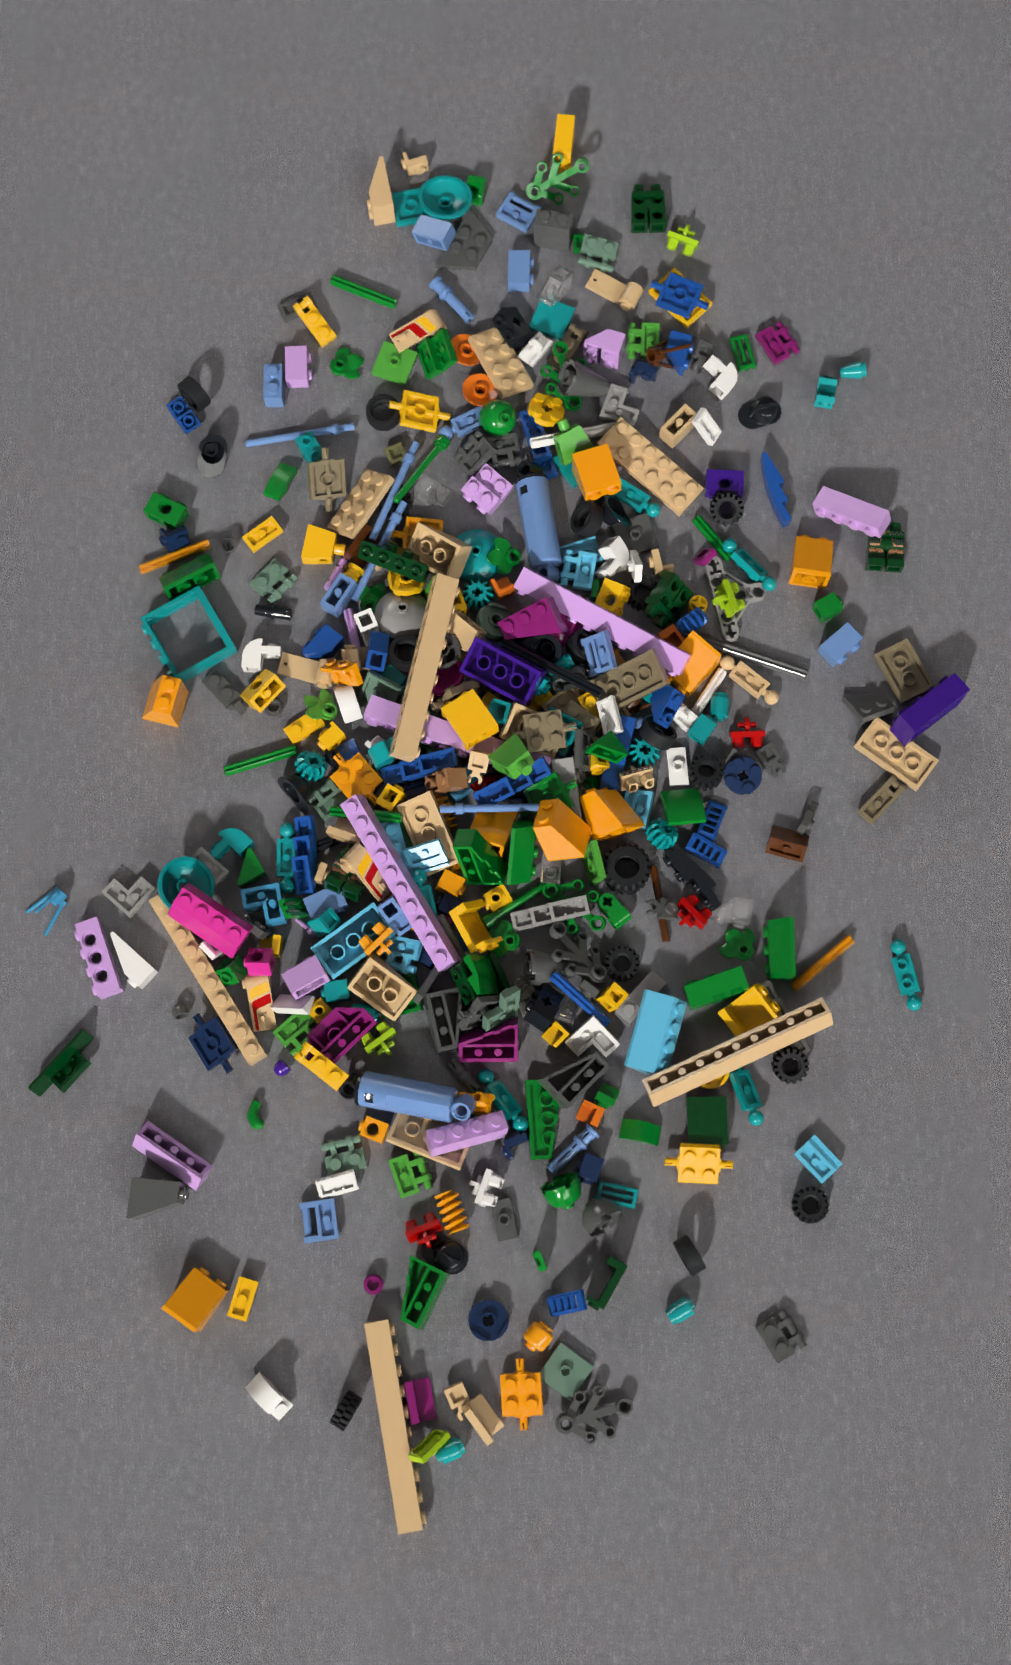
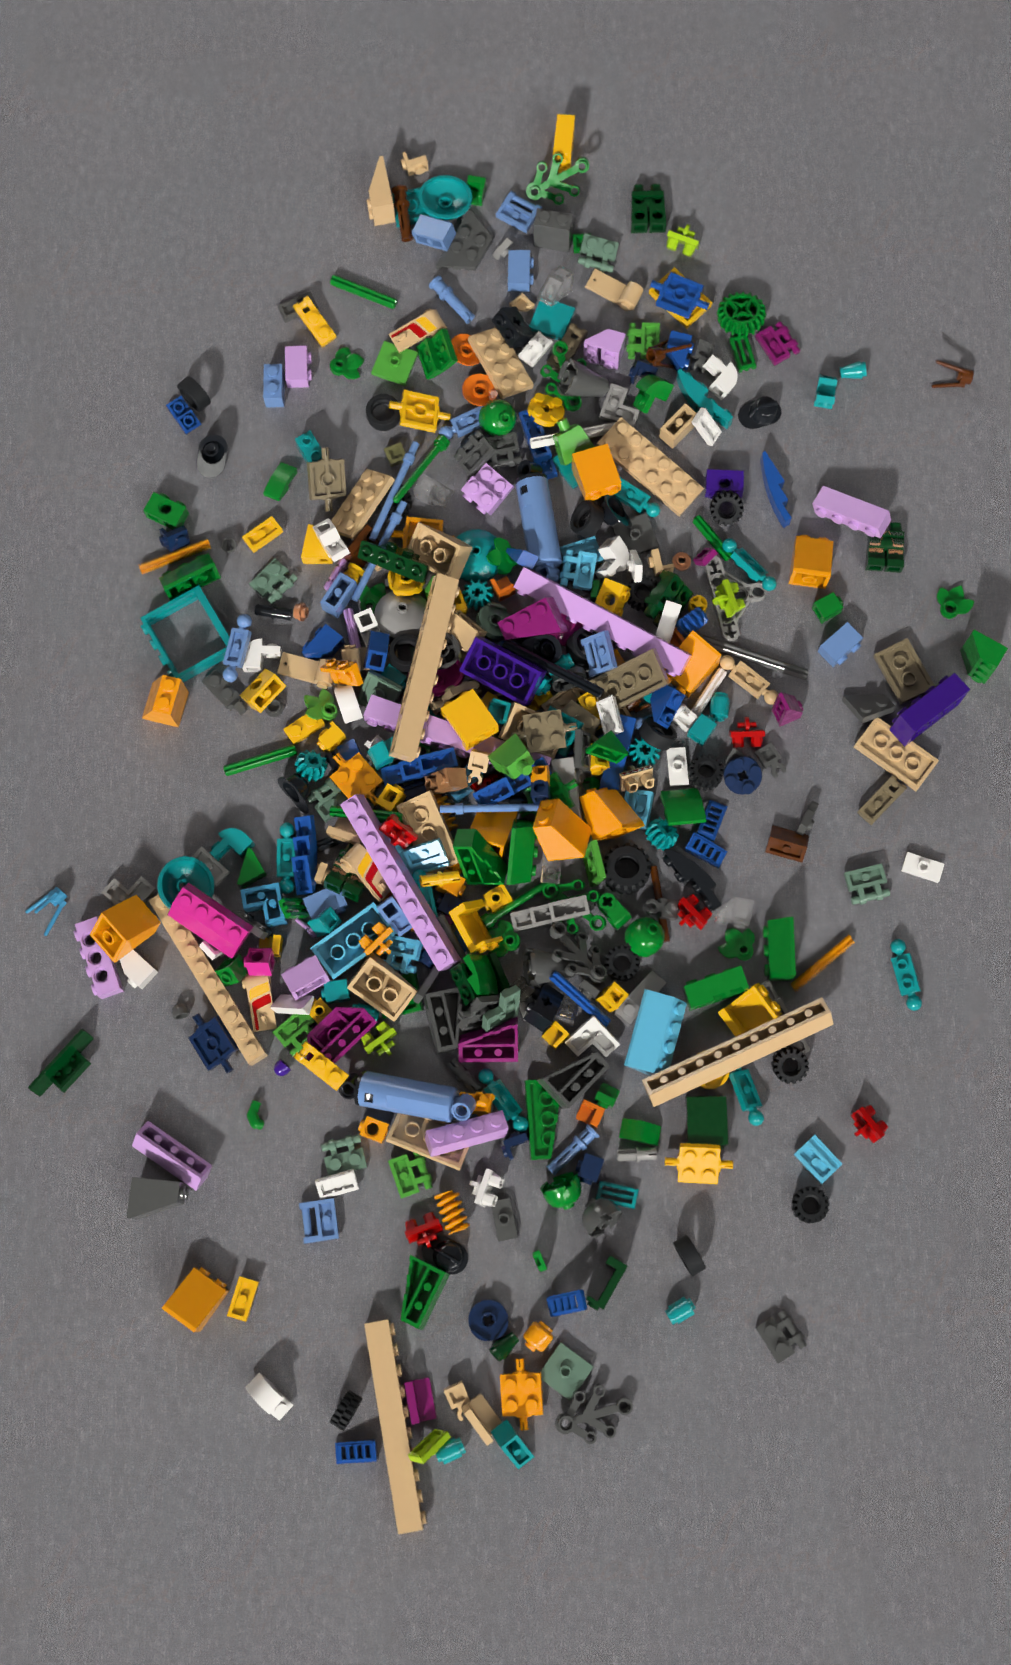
medium blue bar [245,423,355,447] -> none
magenta plate [363,1274,384,1295] -> none
none -> light orange slope [90,894,161,963]
none -> medium blue plate [223,614,252,682]
none -> nougat plate [293,603,309,621]
none -> white brick [313,518,350,562]
none -> blue slope [335,1439,378,1464]
none -> red hips [379,814,418,849]
none -> reddish brown pin [391,185,413,242]
none -> yellow pin [419,870,460,888]
none -> dark green cone [489,1332,519,1362]
none -> teal slope [491,1419,534,1469]
none -> light grey plate [492,237,512,261]
none -> slope [506,548,538,570]
none -> tan tile [509,293,535,312]
none -> leg [531,765,551,804]
none -> light grey axle [617,1146,657,1162]
none -> green cylinder [625,917,665,957]
none -> green brick [632,375,674,414]
none -> white sticker [656,600,682,643]
none -> nougat plate [672,552,691,571]
none -> teal slope [677,369,733,429]
none -> green gear [717,290,766,338]
none -> magenta slope [772,693,803,727]
none -> sand green plate [844,863,890,905]
none -> red hips [850,1105,888,1143]
none -> white plate [901,852,944,883]
none -> reddish brown plant [932,360,974,388]
none -> green plate [937,586,974,619]
none -> green slope [960,630,1008,684]

